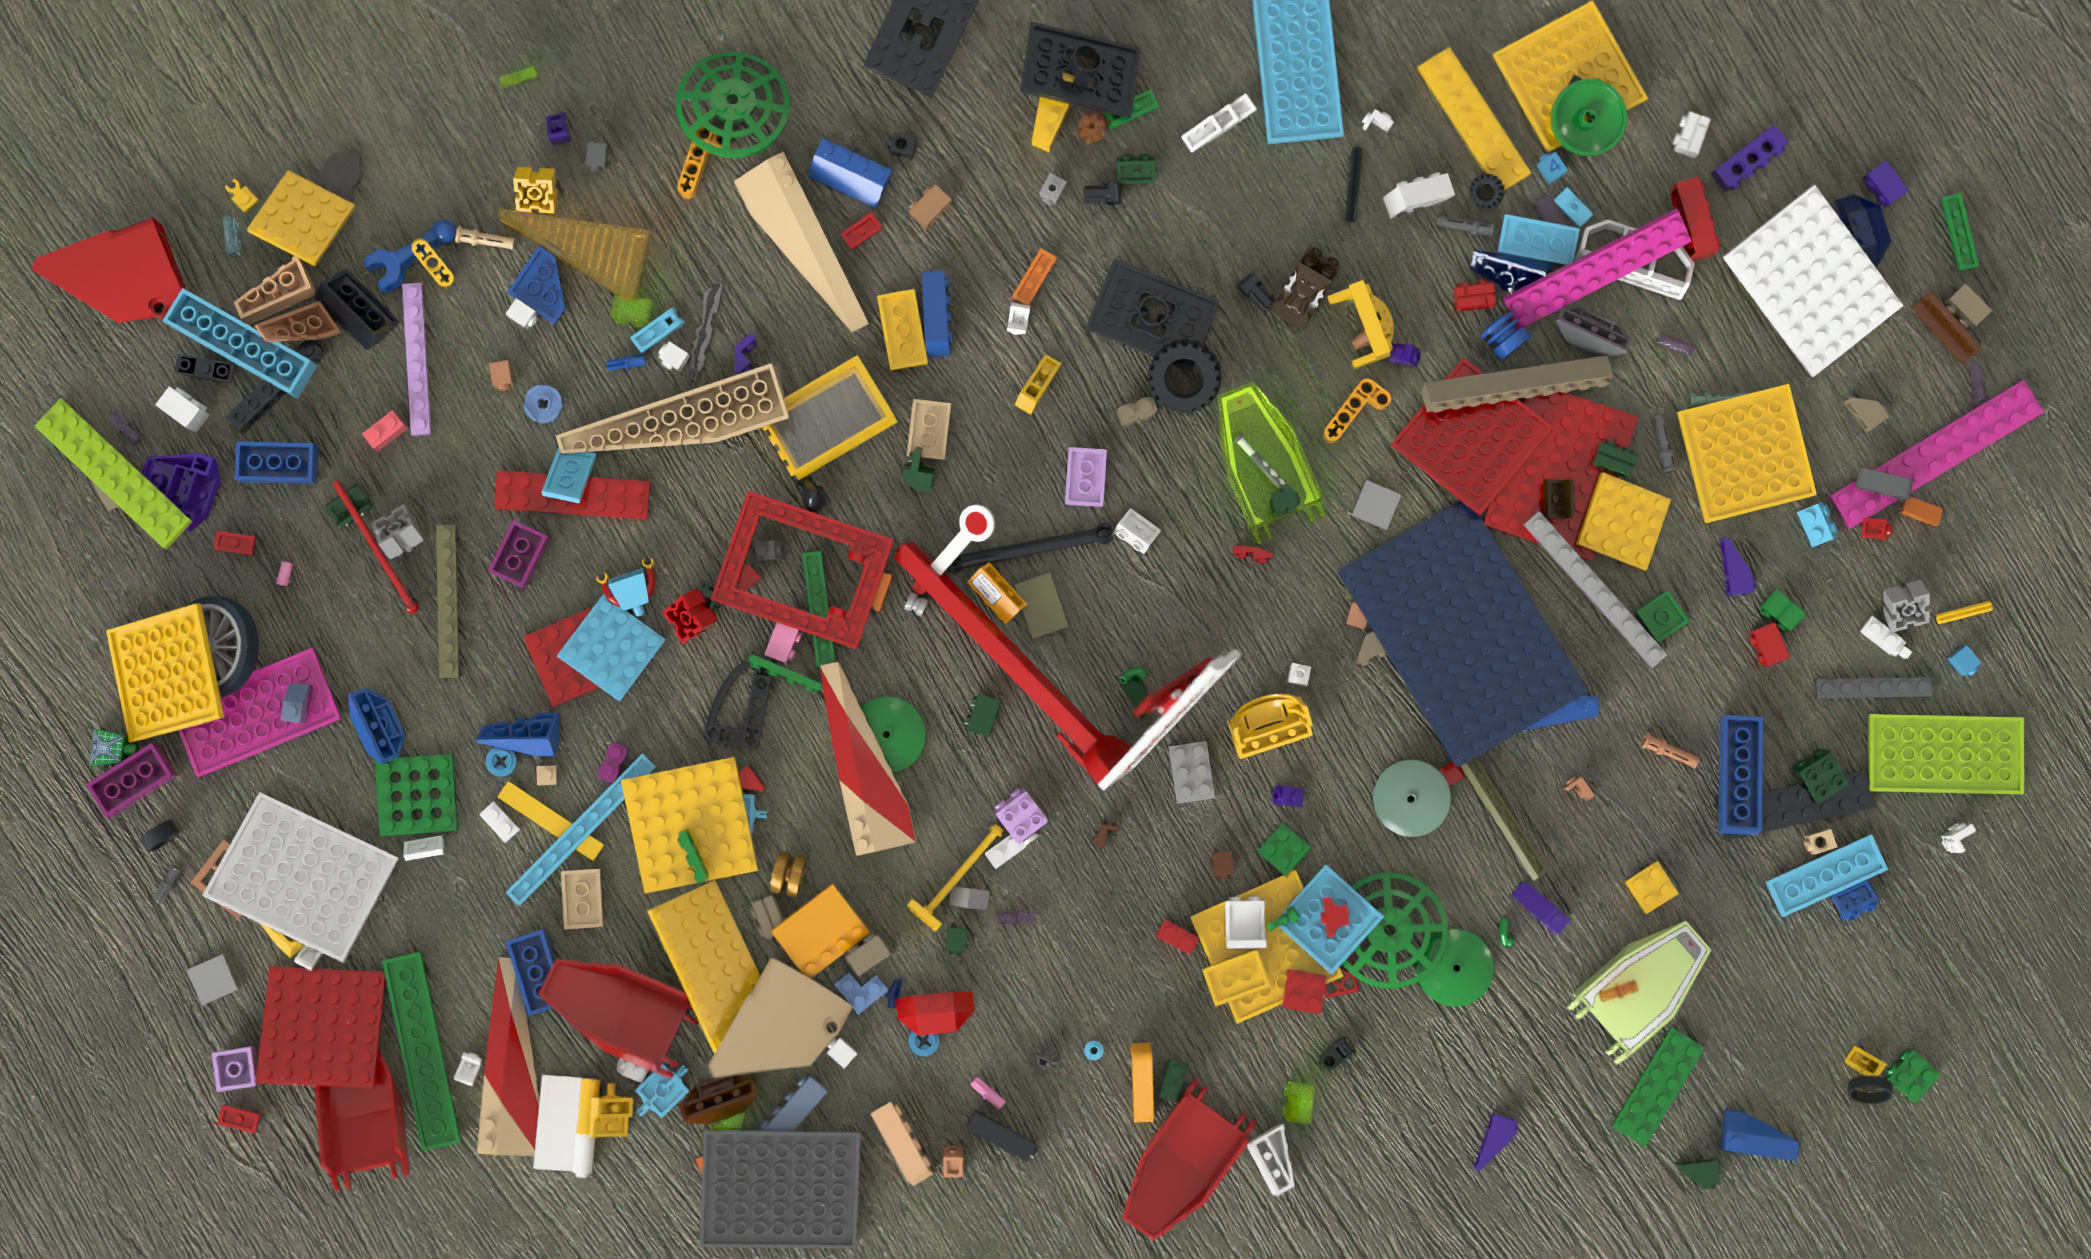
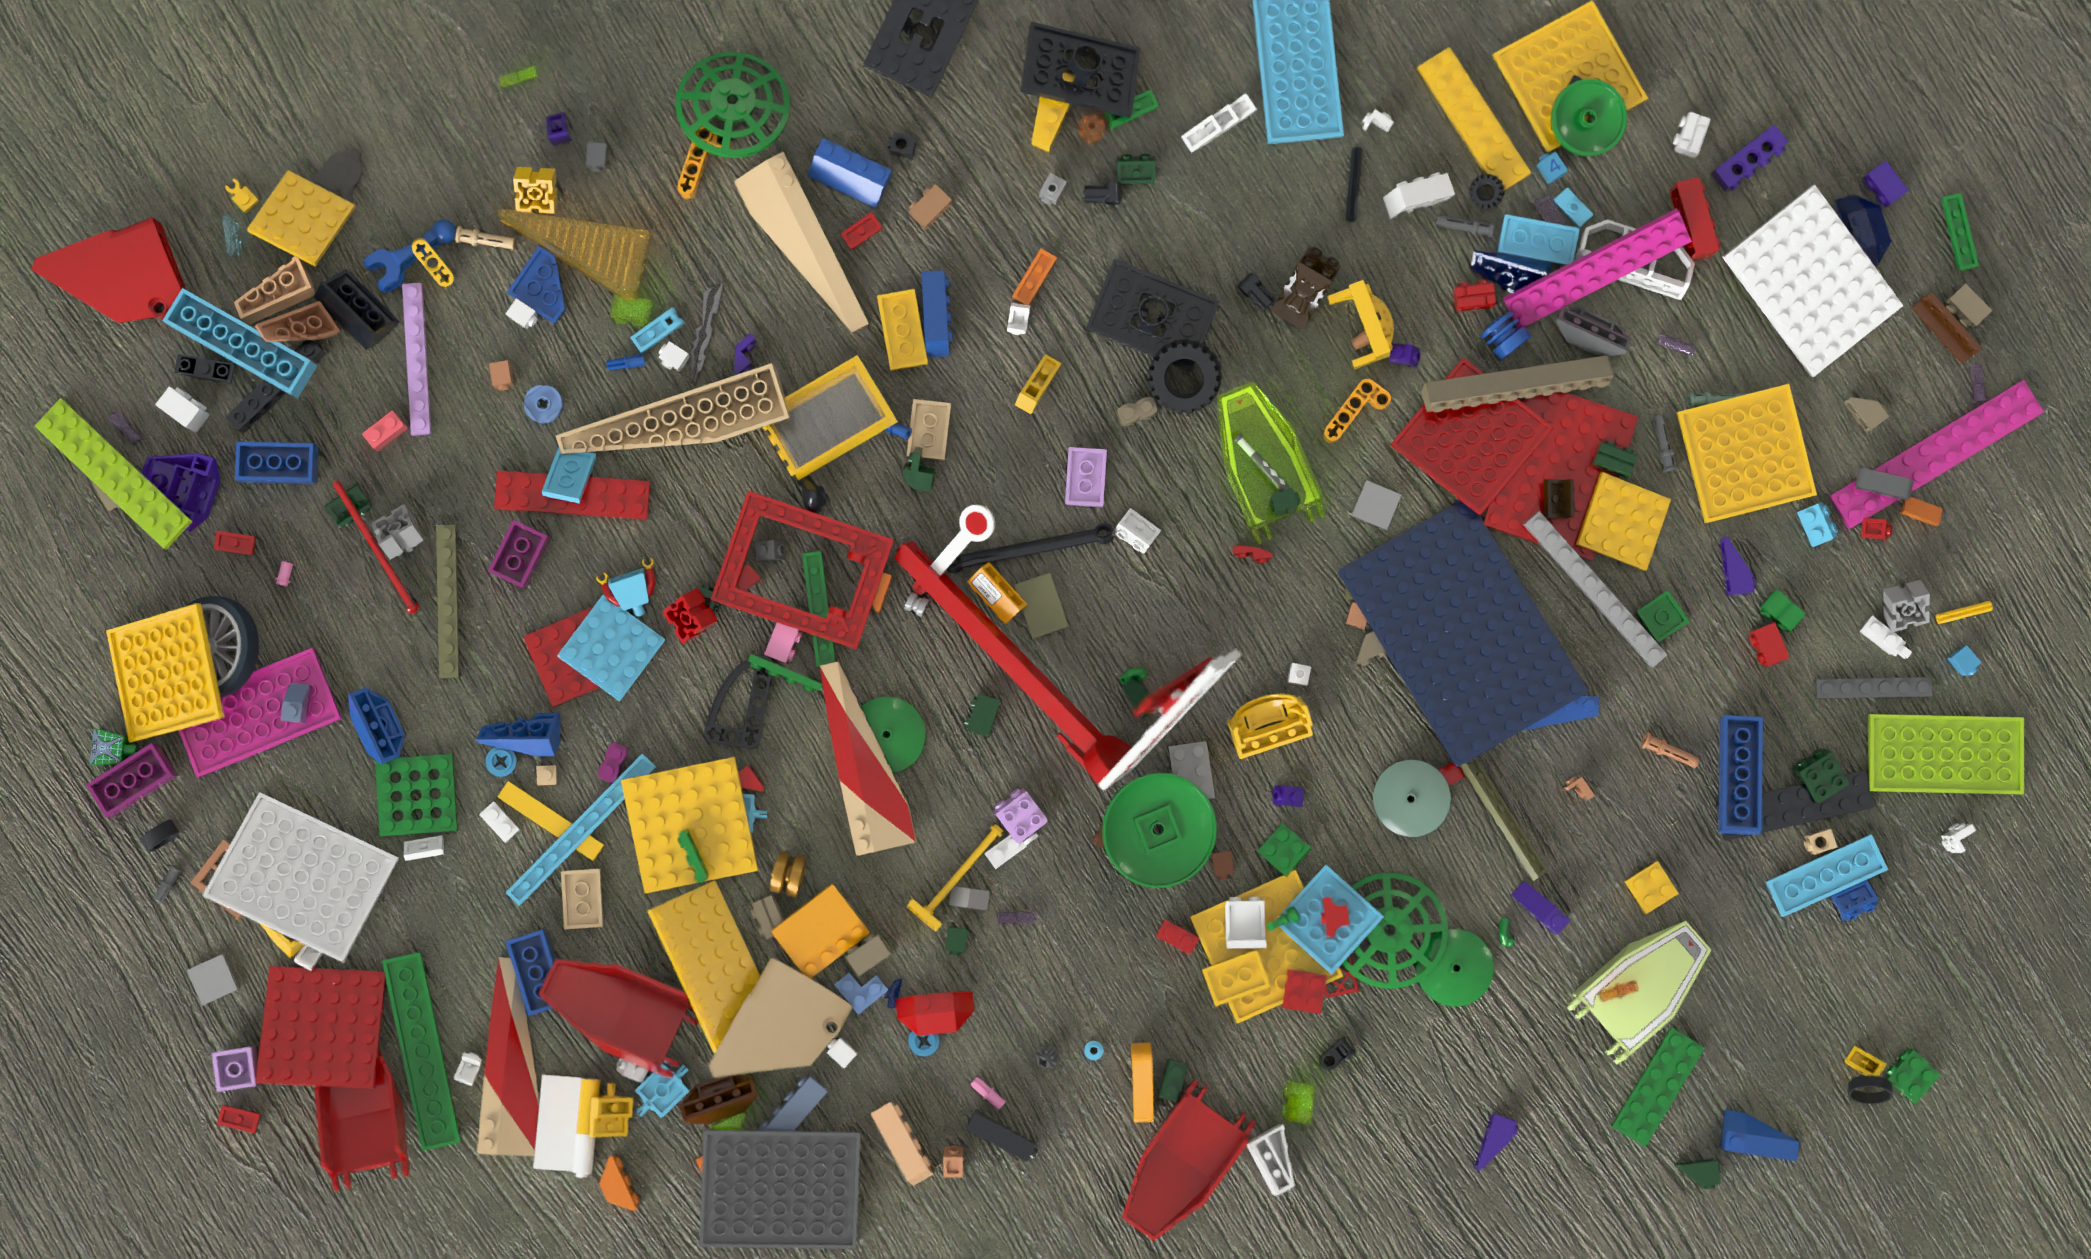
none -> orange slope [599,1154,640,1211]
none -> blue axle [875,416,912,439]
none -> green dish [1102,772,1217,888]

